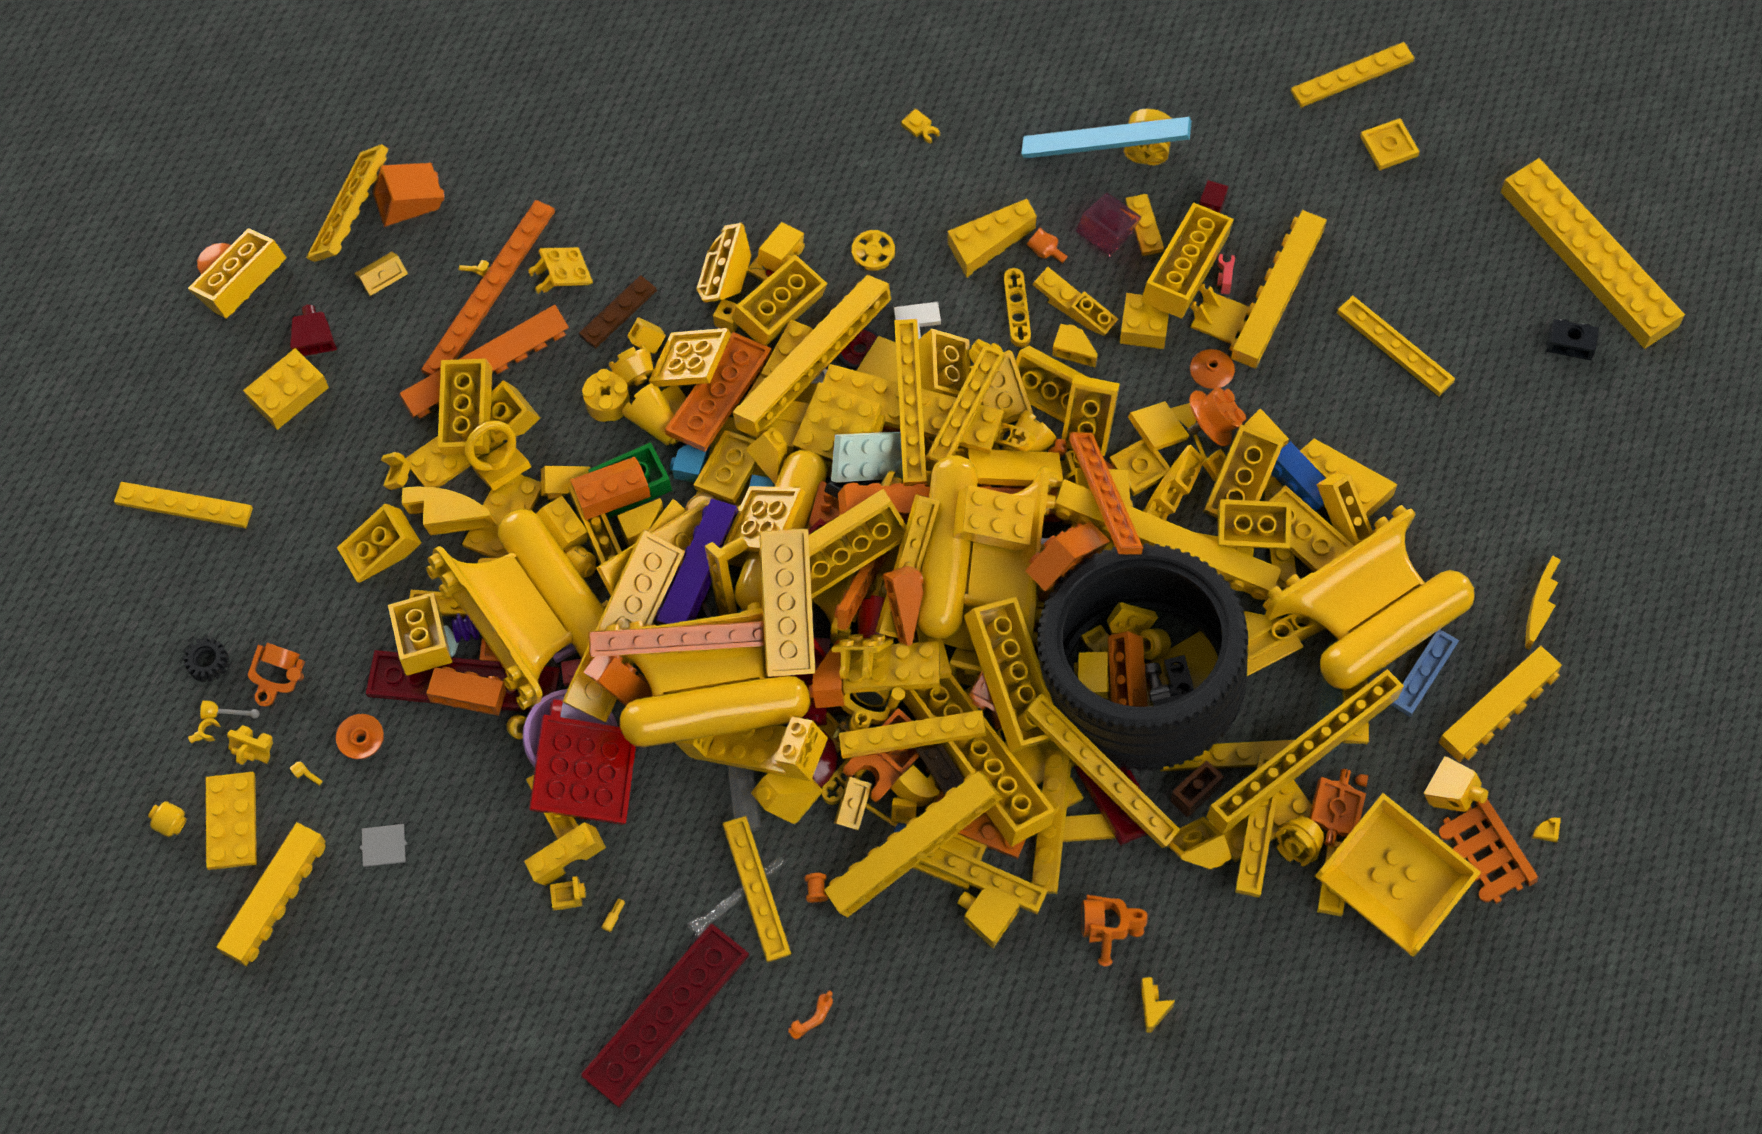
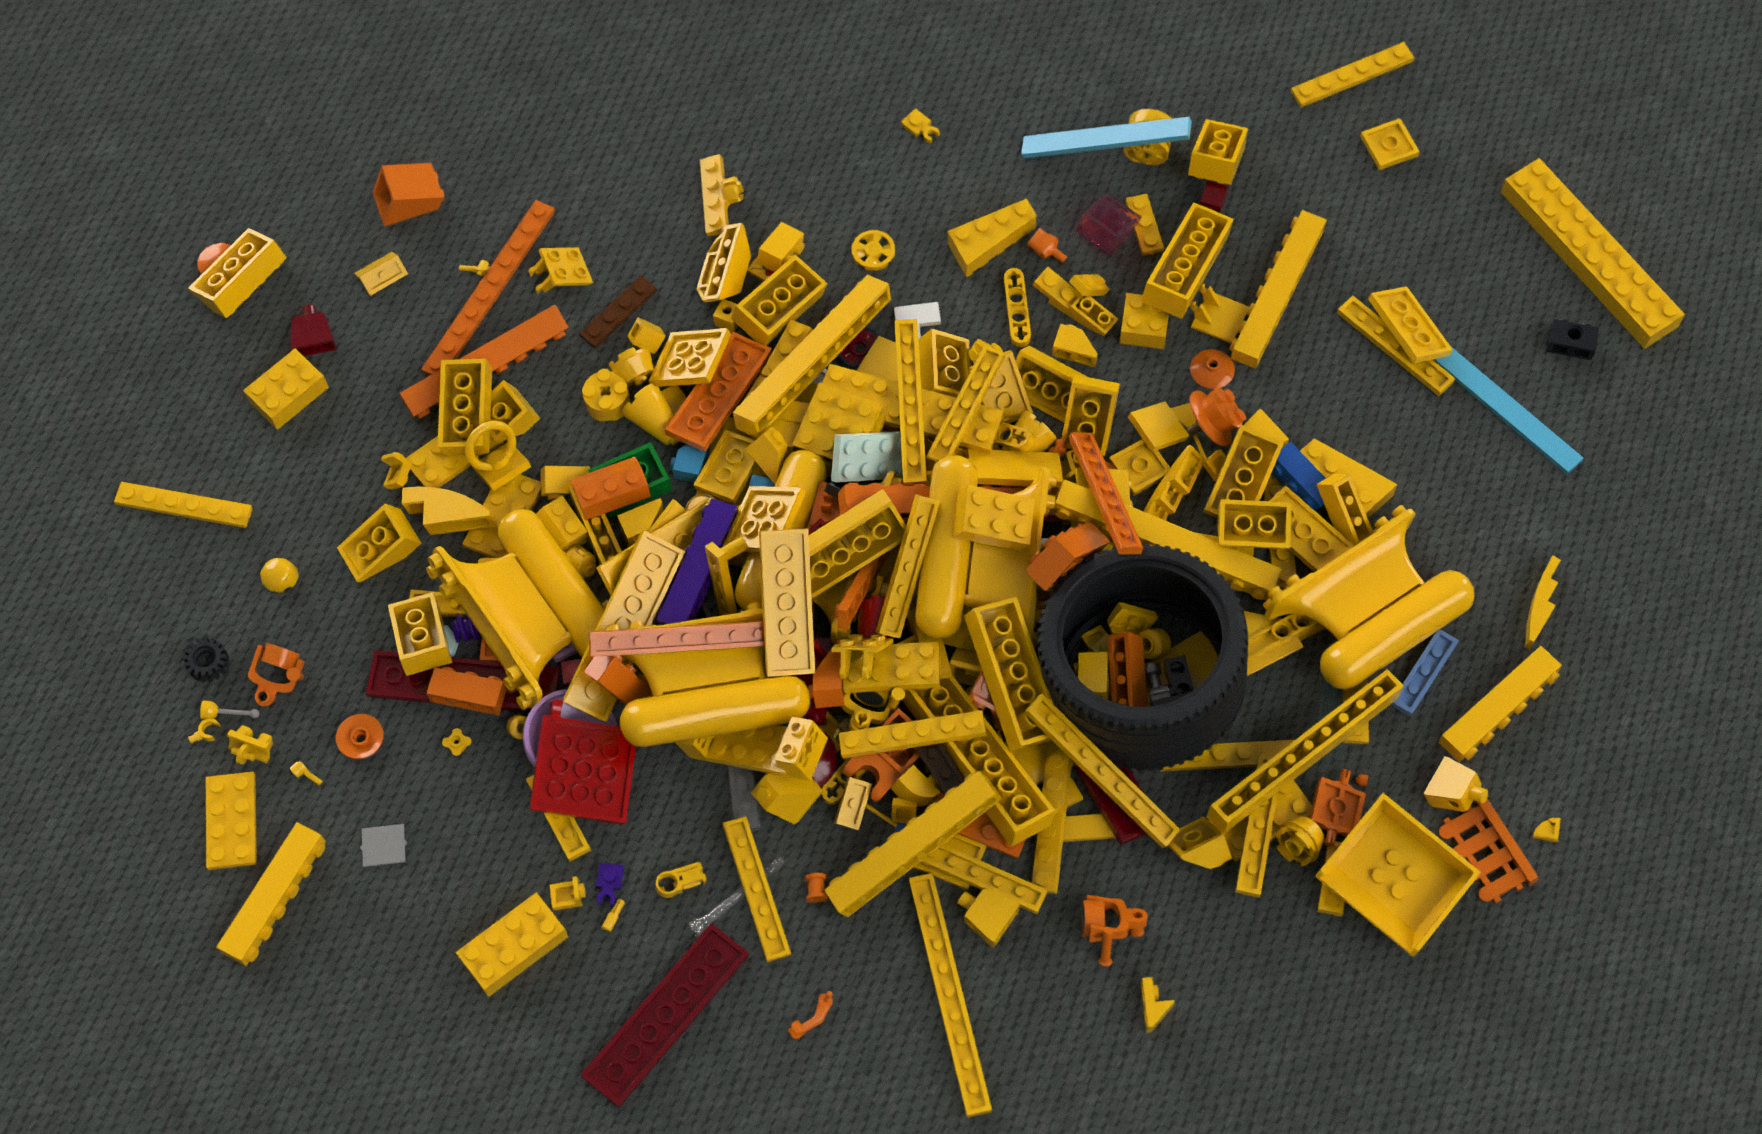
yellow head [148,801,187,837] -> none
yellow plate [306,144,389,262] -> none
yellow arch [524,822,606,886] -> none
orange slope [883,565,923,646] -> none
reddish brown brick [1170,760,1224,818] -> none
coral plate [1217,254,1235,294] -> none
none -> yellow hair [260,558,299,593]
none -> yellow plate [442,728,471,756]
none -> yellow brick [456,892,568,997]
none -> dark purple plate [596,863,624,907]
none -> yellow piece [655,862,706,898]
none -> yellow plate [700,154,744,236]
none -> yellow plate [909,873,992,1118]
none -> yellow plate [1069,274,1110,296]
none -> yellow brick [1188,119,1248,185]
none -> yellow plate [1368,286,1453,363]
none -> medium azure tile [1433,347,1583,475]

